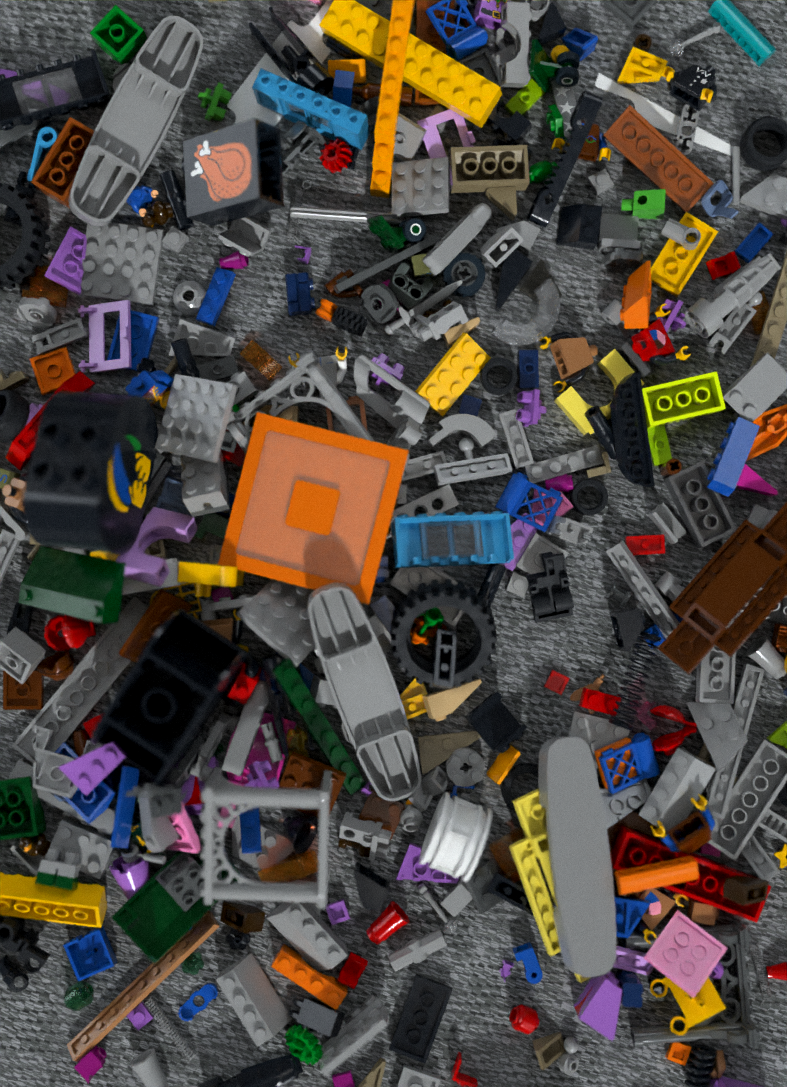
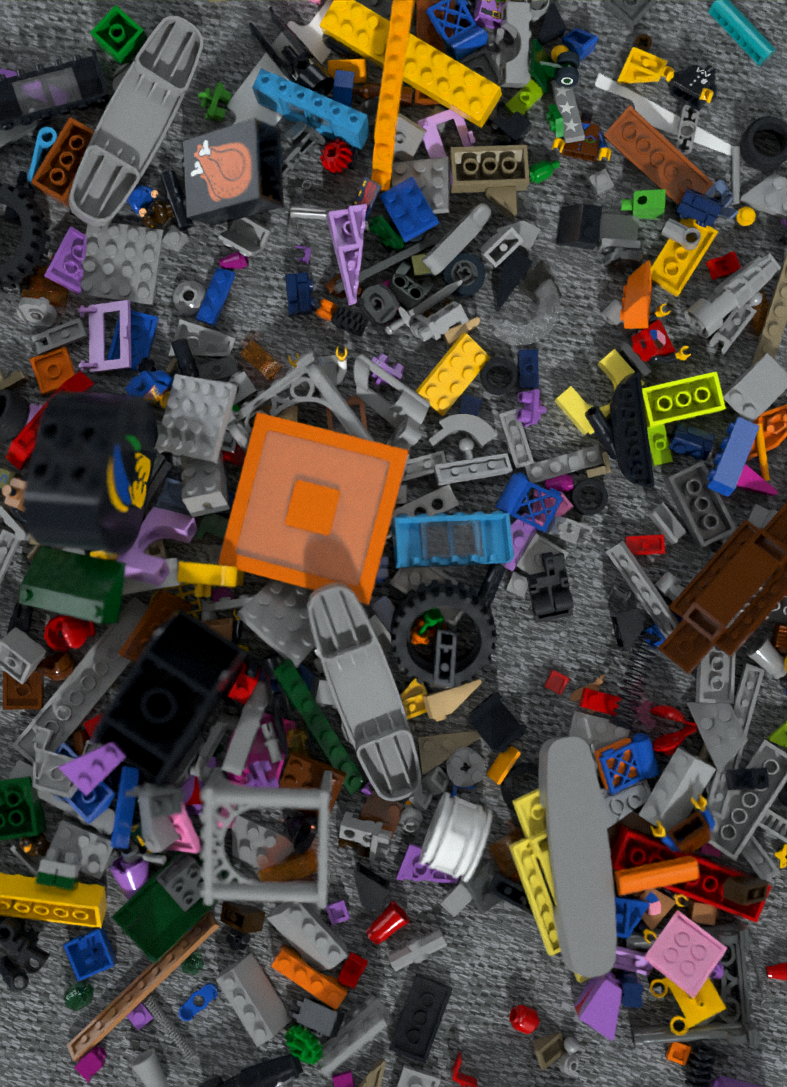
blue plate [240,804,262,854] -> none
light grey piece [417,882,459,935] -> none
medium lavender piece [499,960,514,982] -> none
blue leg [513,942,543,984] -> none
black gear [527,90,603,228] -> none
medium nougat torso [538,331,598,393] -> none
medium lavender hips [657,299,686,332] -> none
reddish brown piece [660,459,682,477] -> none
piece [670,22,721,56] -> none
medium nougat arm [710,1050,726,1079] -> none
blue tile [734,222,774,264] -> none
none -> lavender wedge [326,204,367,305]
none -> slope [352,177,383,222]
none -> blue plate [379,176,439,242]
none -> dark blue brick [668,422,715,461]
none -> dark blue brick [676,187,723,228]
none -> black slope [726,767,769,790]
none -> yellow plate [736,207,756,226]
none -> light orange bar [756,423,770,481]

